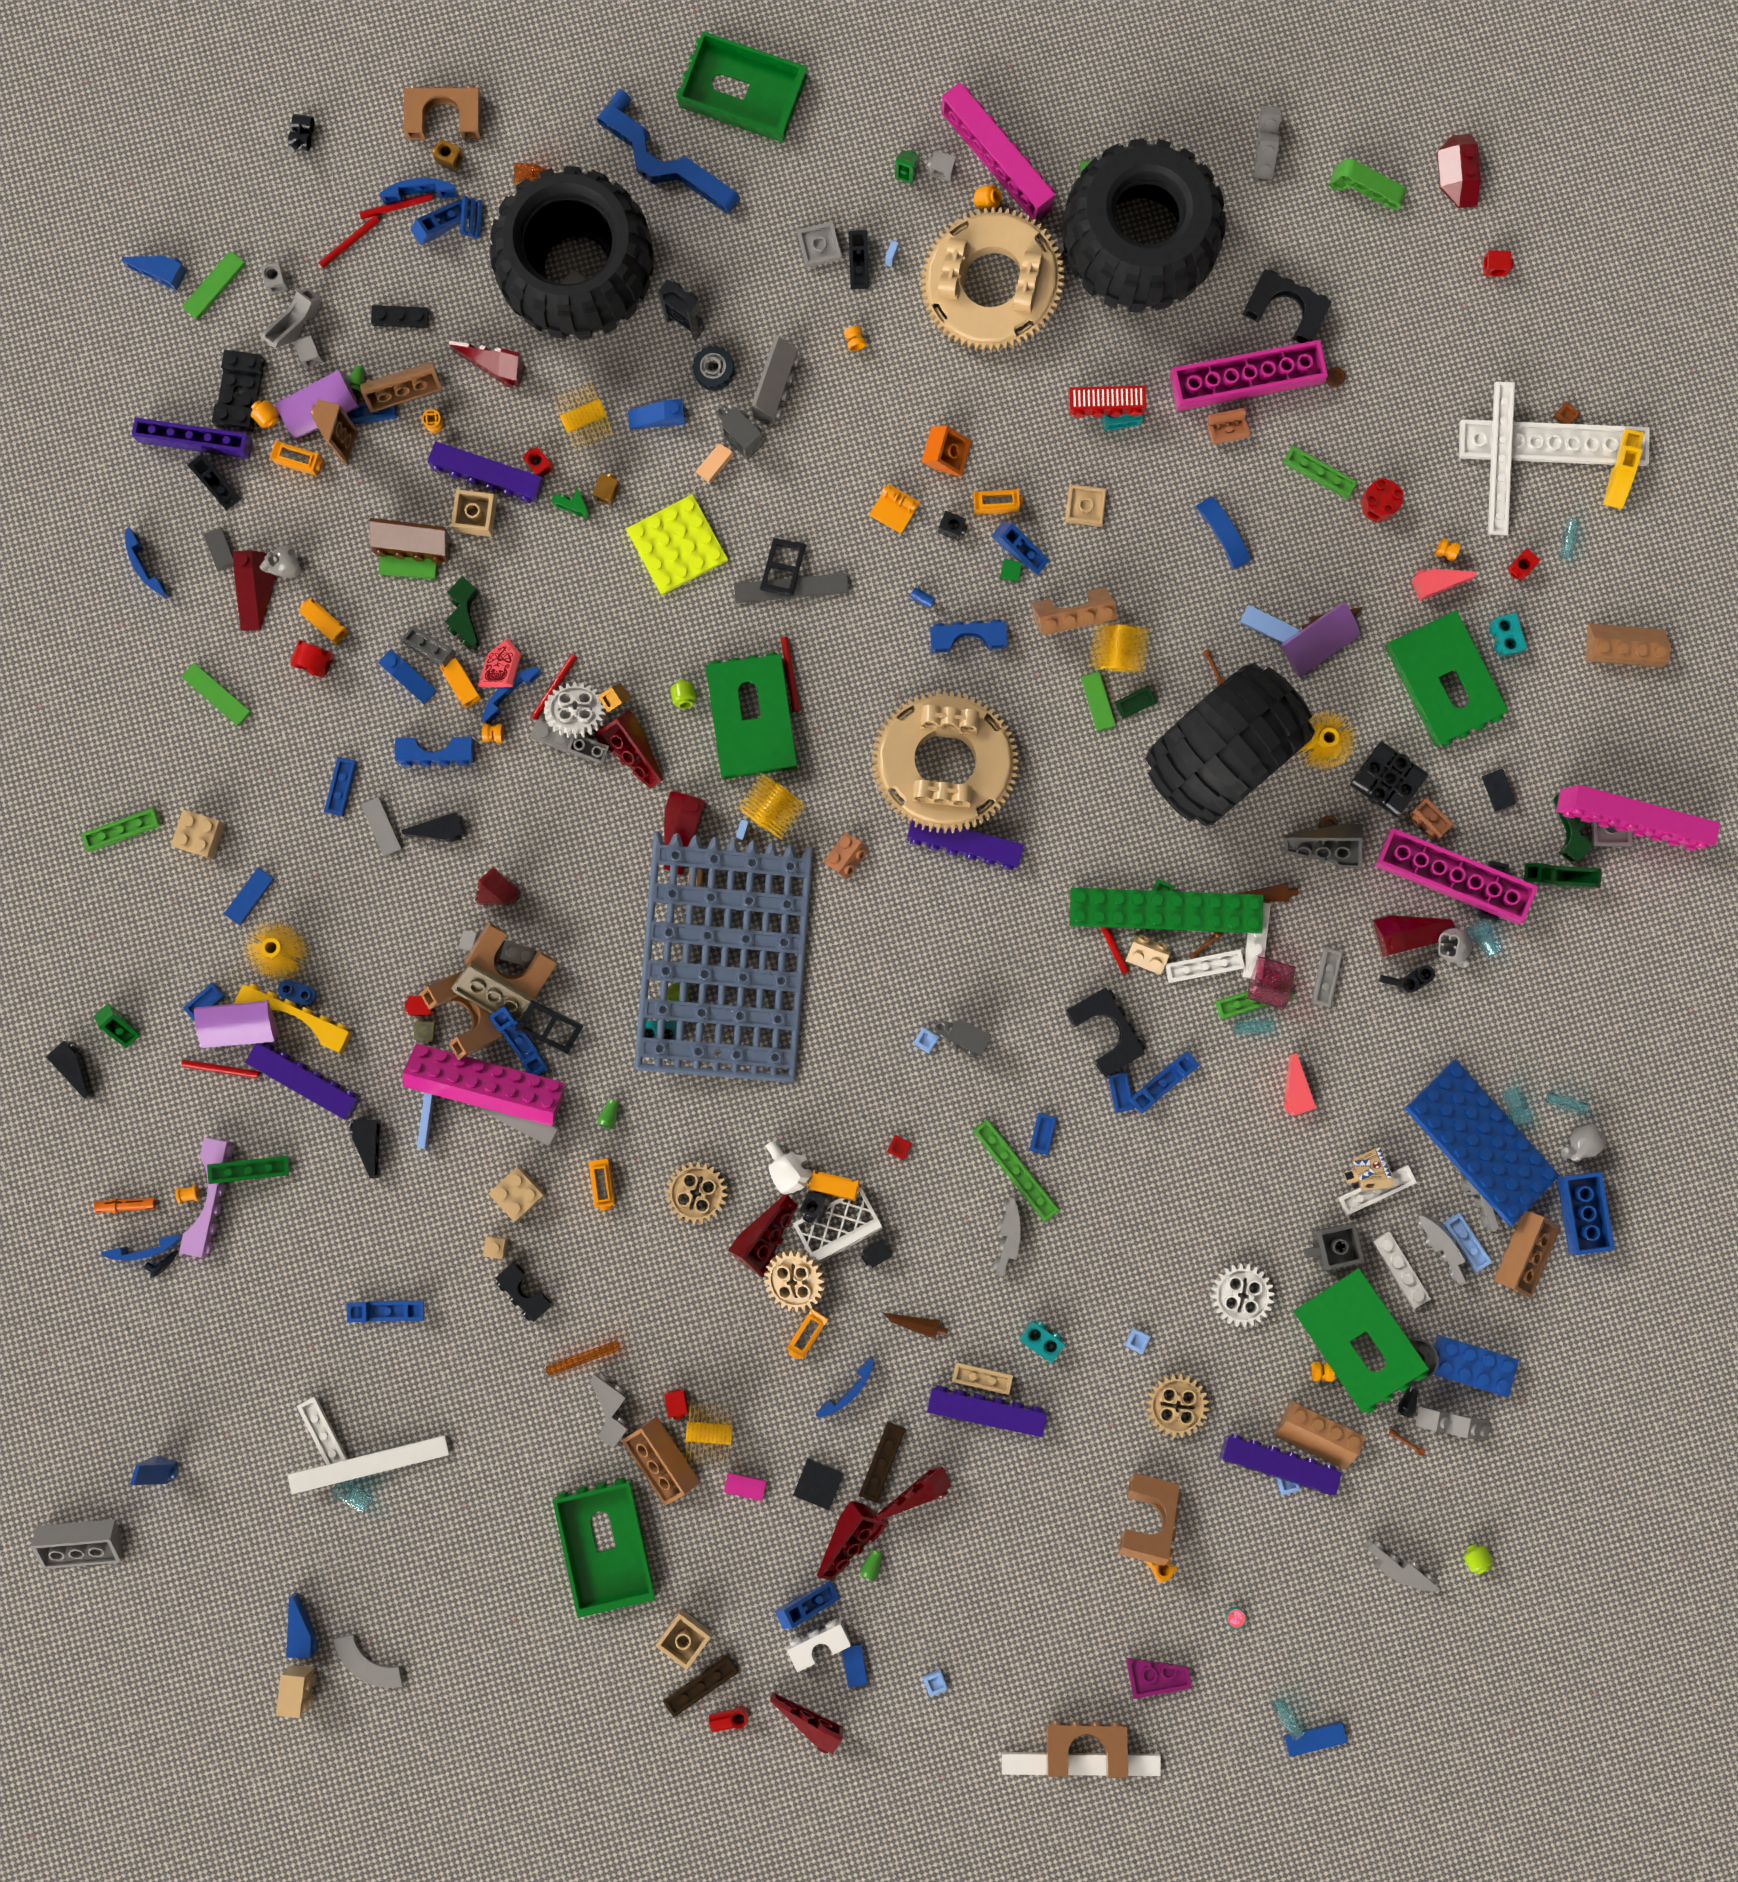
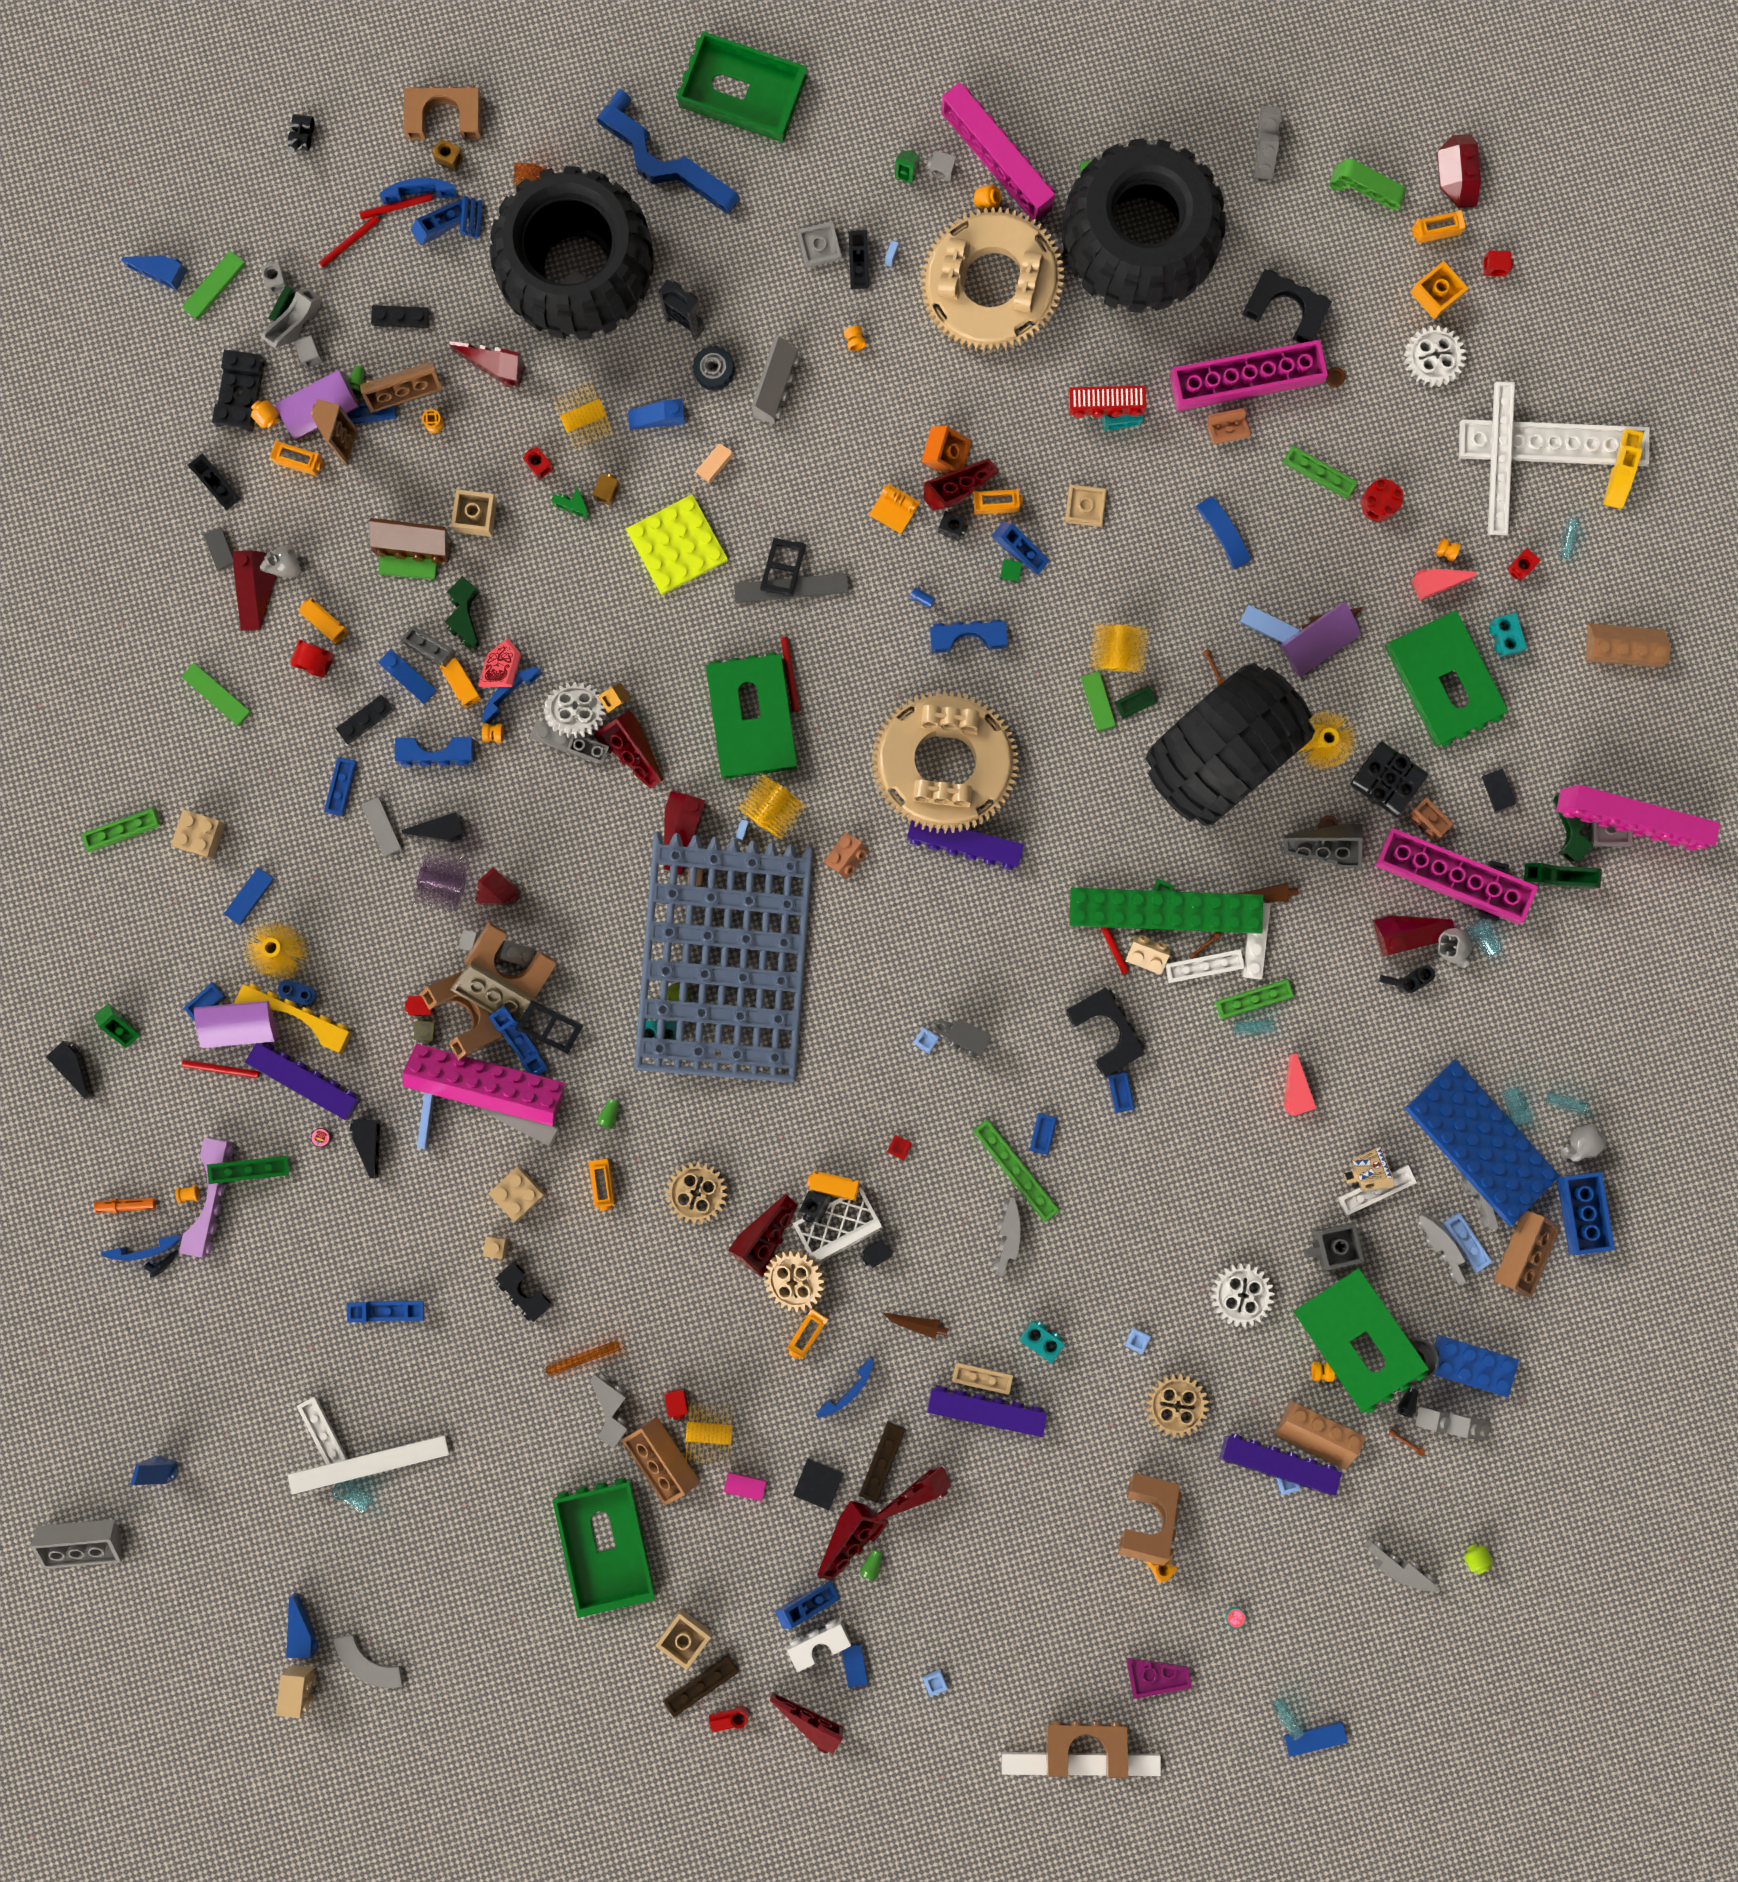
blue slope [125,528,170,599] -> none
dark purple brick [131,417,253,459] -> none
dark purple brick [427,441,544,503] -> none
red bar [530,654,578,720] -> none
lime head [670,679,697,709] -> none
dark grey hinge [716,405,763,460] -> none
white piece [765,1139,812,1195] -> none
medium nougat arch [1031,587,1117,635] -> none
blue slope [1129,1051,1200,1114] -> none
clear pink slope [1247,956,1295,1010] -> none
light grey tile [1311,947,1343,1008] -> none
white plate [1372,1232,1431,1309] -> none
dark orange tile [1553,401,1581,424] -> none
none -> dark green tile [268,285,295,323]
none -> tile [311,1128,332,1147]
none -> black plate [335,695,394,744]
none -> clear purple piece [413,849,469,914]
none -> dark red wedge [923,458,999,511]
none -> white gear [1404,326,1466,387]
none -> light orange brick [1410,261,1469,320]
none -> light orange window [1412,210,1466,244]

